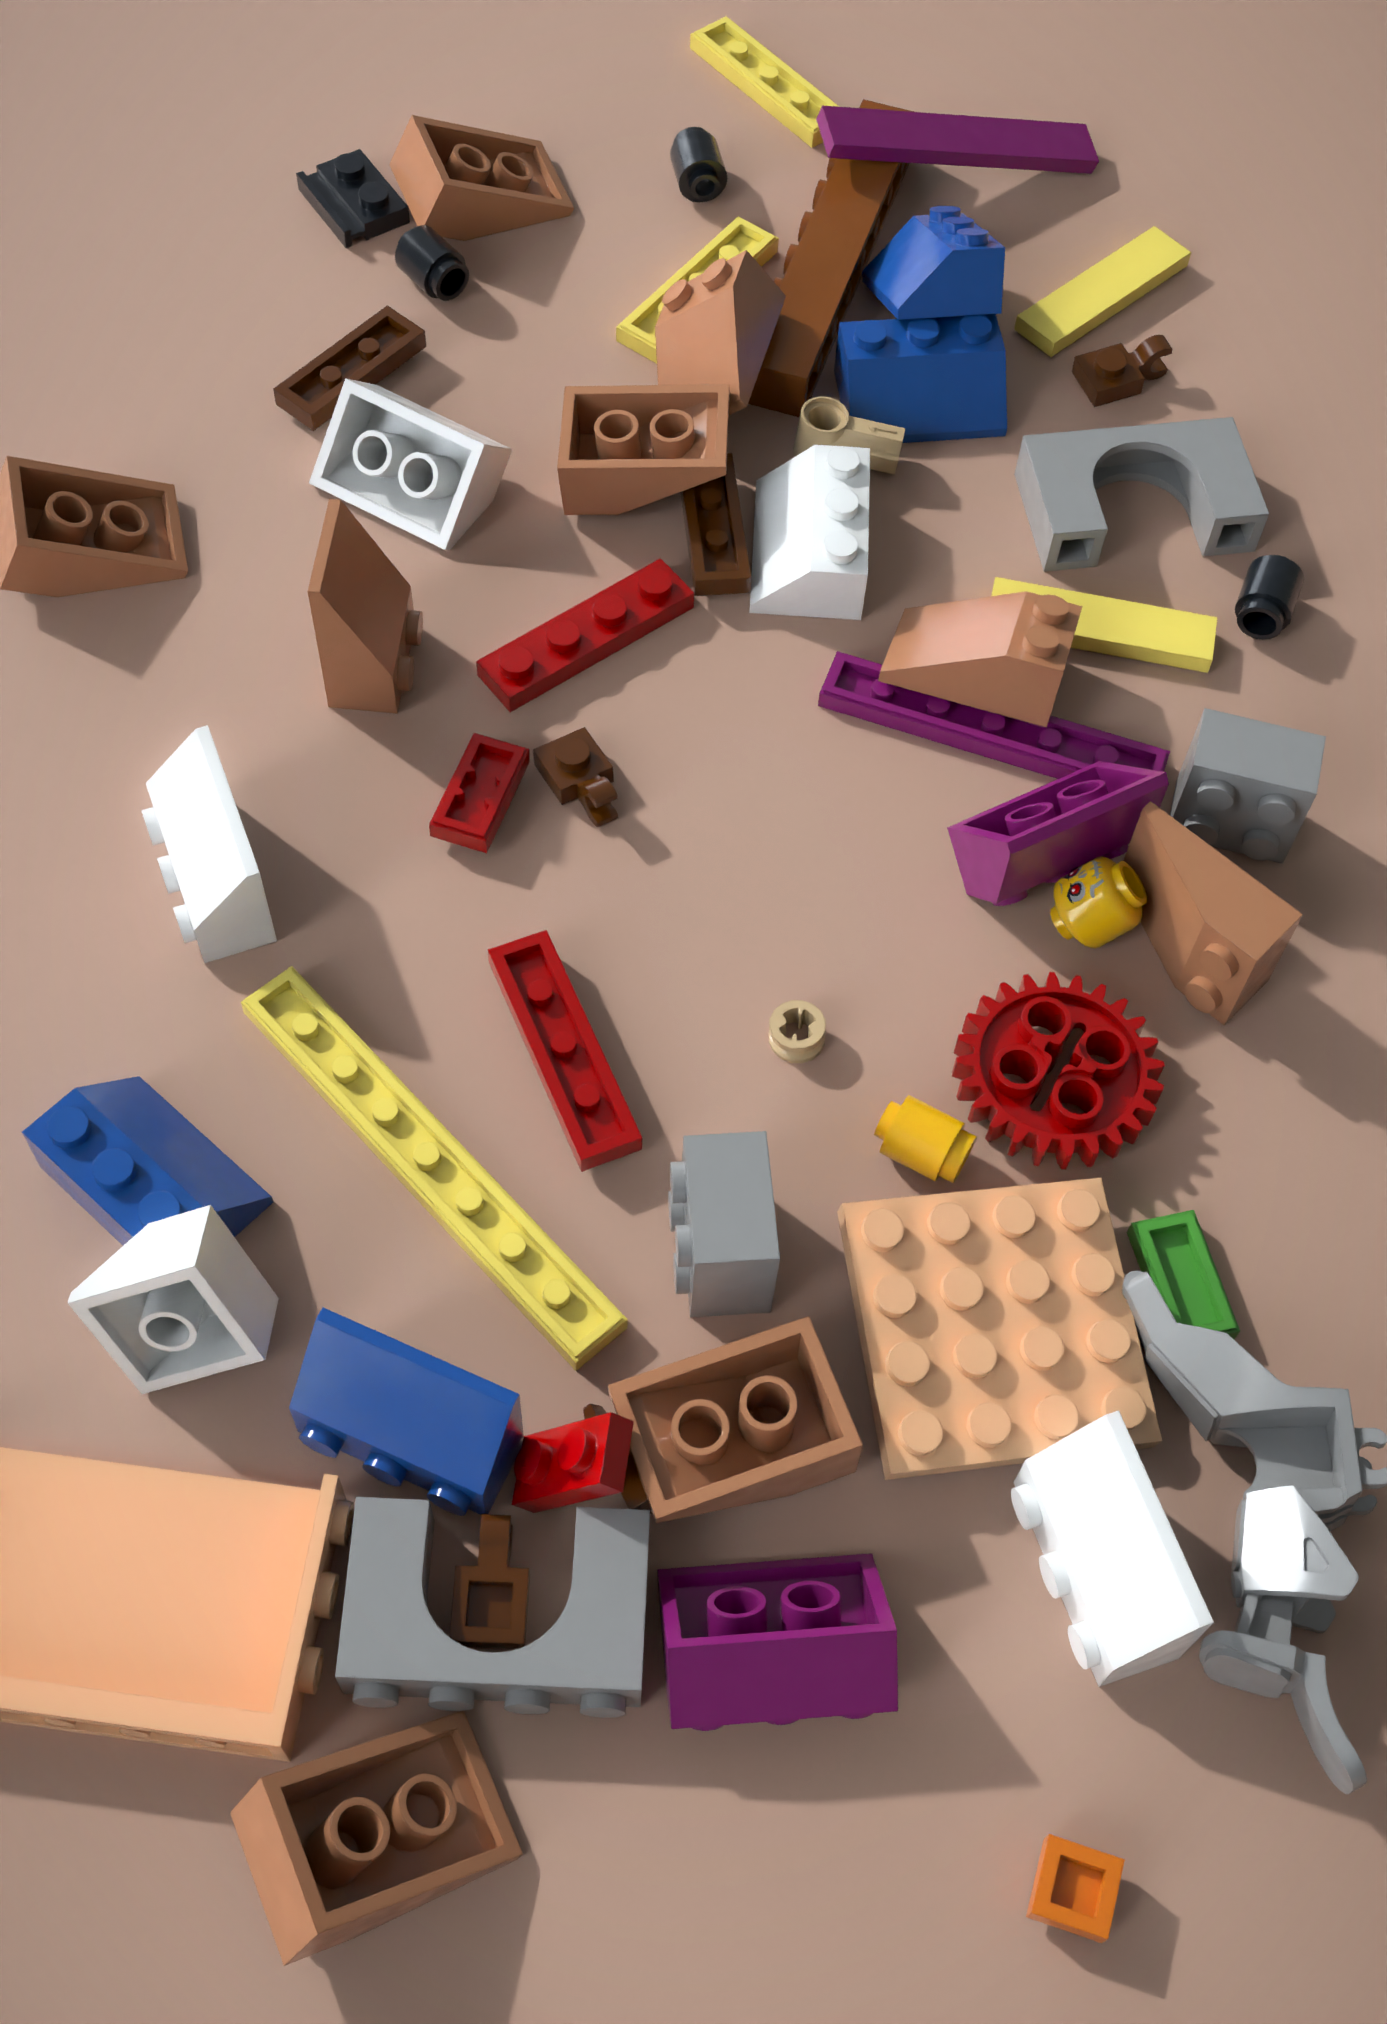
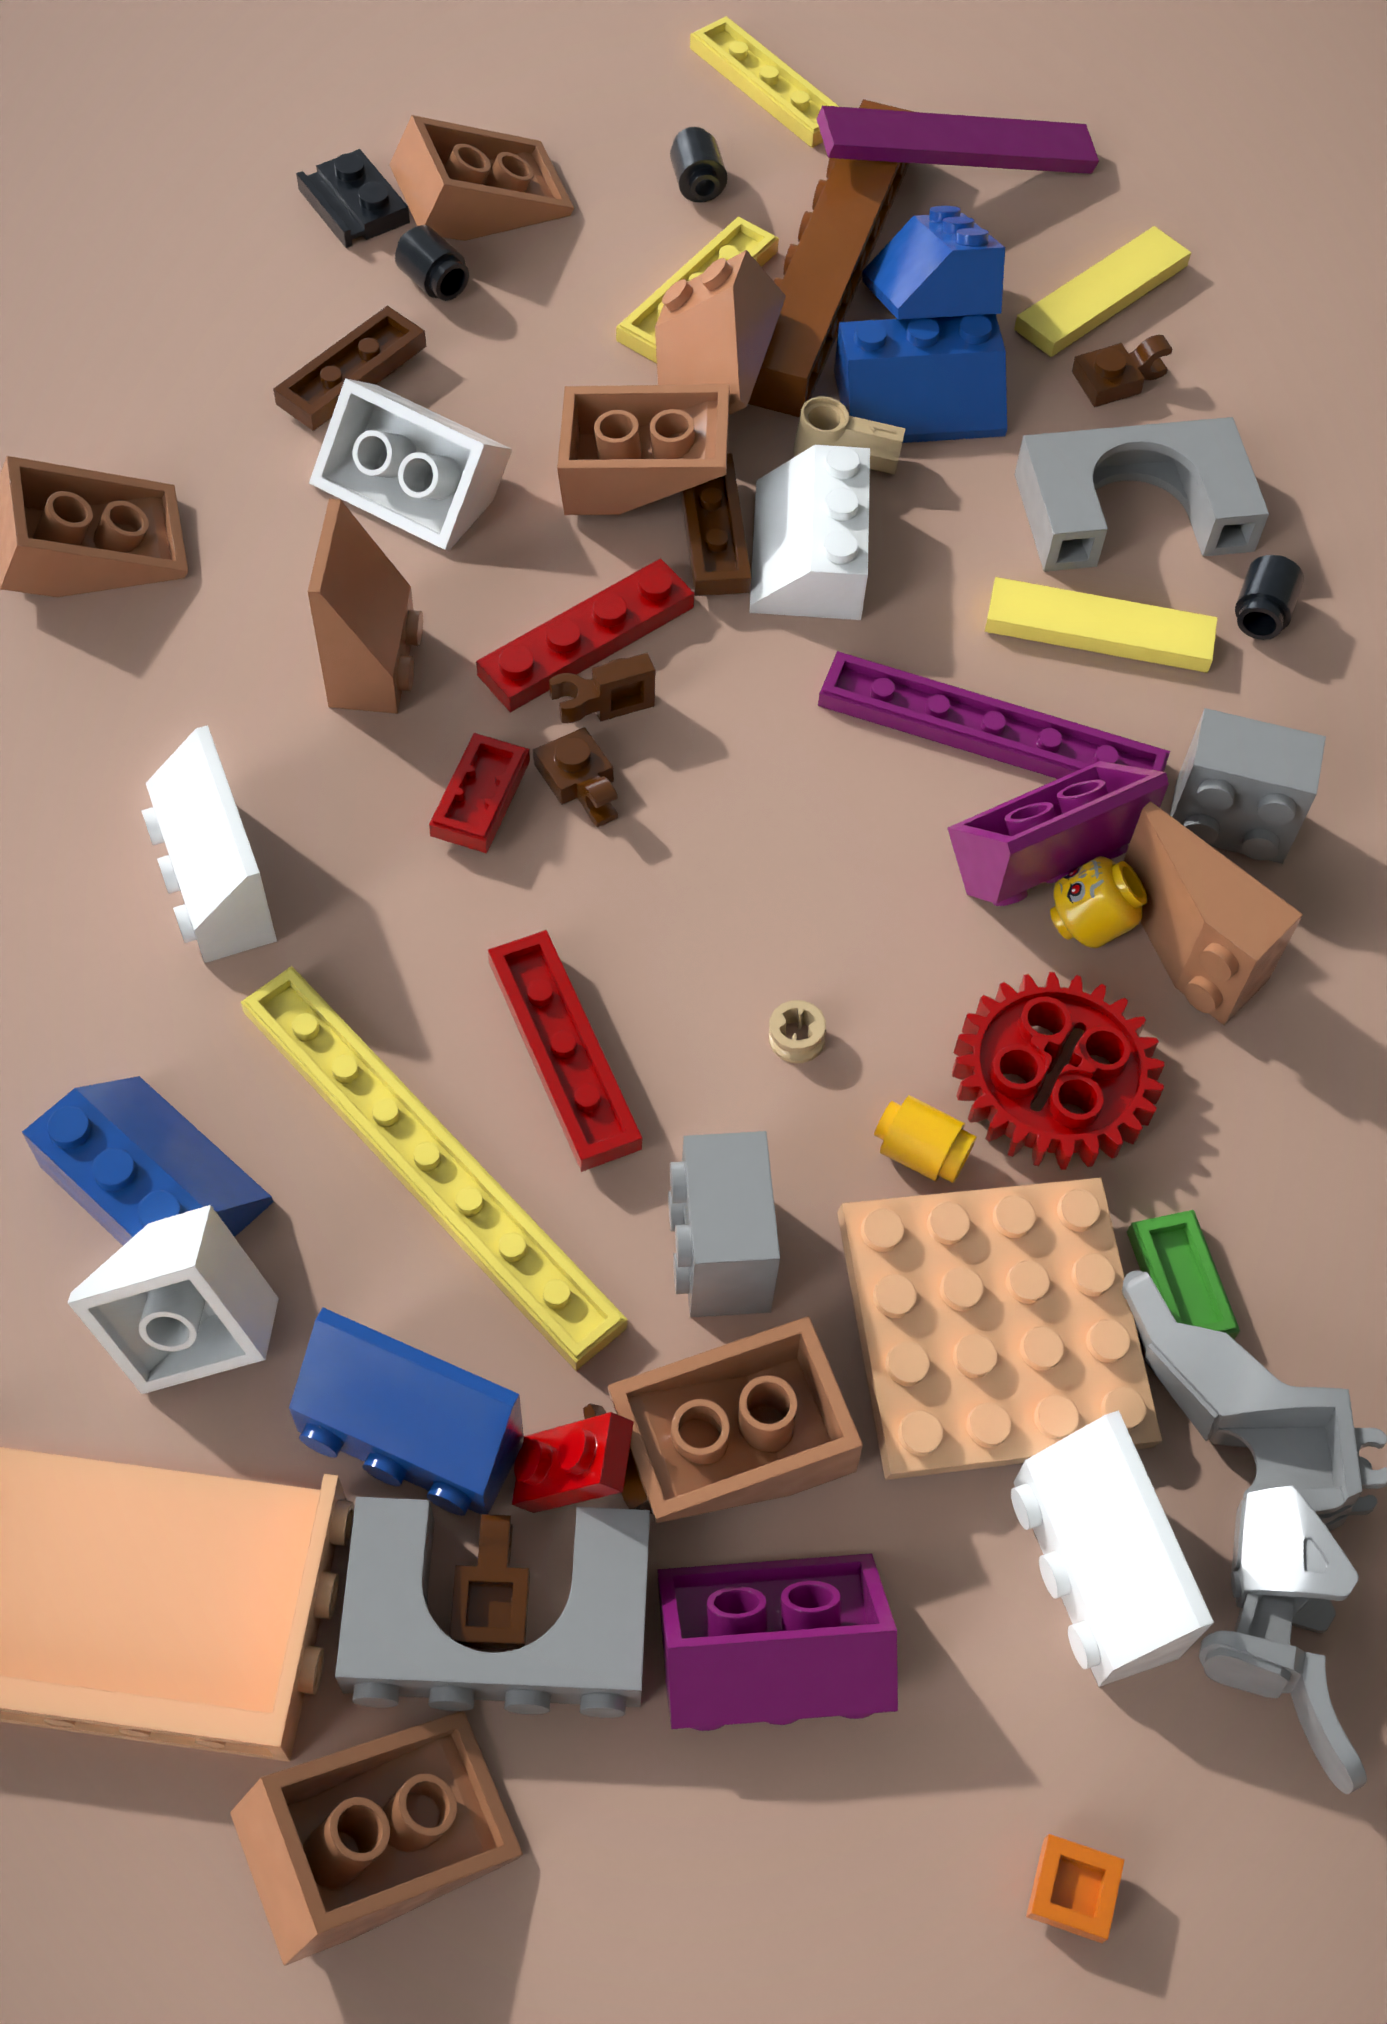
nougat slope [878,591,1082,727] -> none
none -> reddish brown plate [549,652,656,723]

